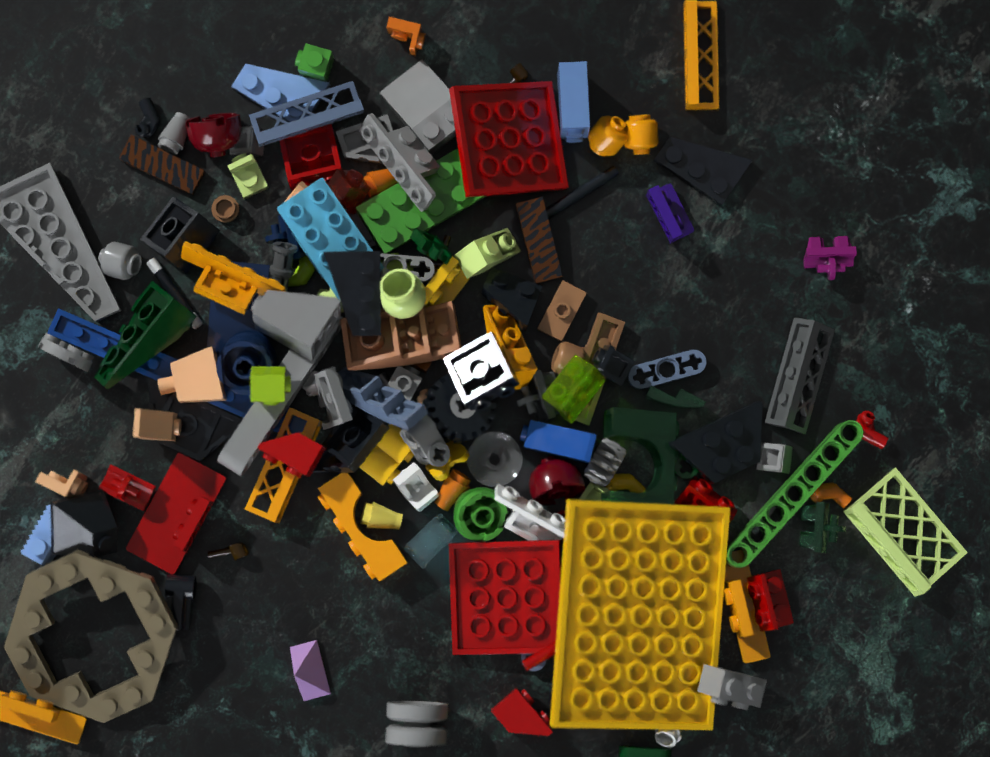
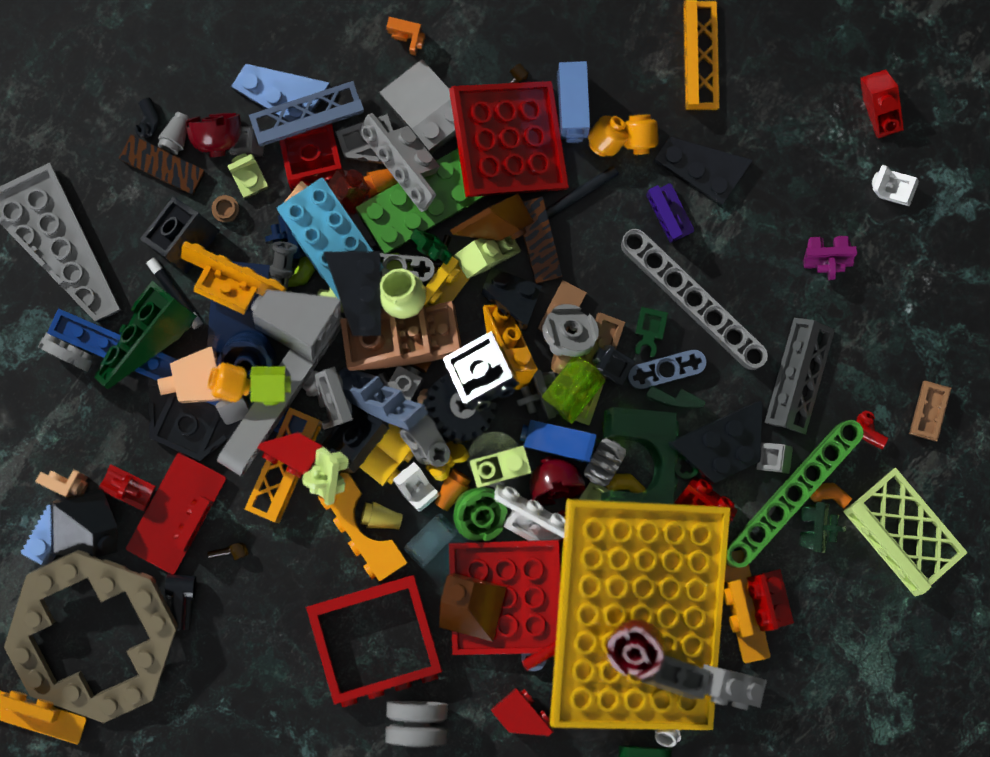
light grey head [98,242,142,280] -> none
light nougat slope [133,408,181,442] -> none
lavender slope [290,640,331,701] -> none
bright green brick [295,43,334,82] -> none
none -> light orange head [207,363,251,403]
none -> light grey slope [216,396,249,425]
none -> yellowish green hips [303,447,349,506]
none -> red window [306,575,443,707]
none -> reddish brown slope [439,573,507,642]
none -> reddish brown slope [450,194,534,241]
none -> yellowish green slope [470,445,531,488]
none -> light grey plate [542,304,599,357]
none -> dark red cylinder [607,620,665,679]
none -> light grey beam [621,229,768,370]
none -> dark green plate [635,307,668,358]
none -> dark grey hinge [641,655,711,699]
none -> red slope [860,69,904,139]
none -> white bracket [872,165,919,206]
none -> medium nougat plate [909,381,951,441]

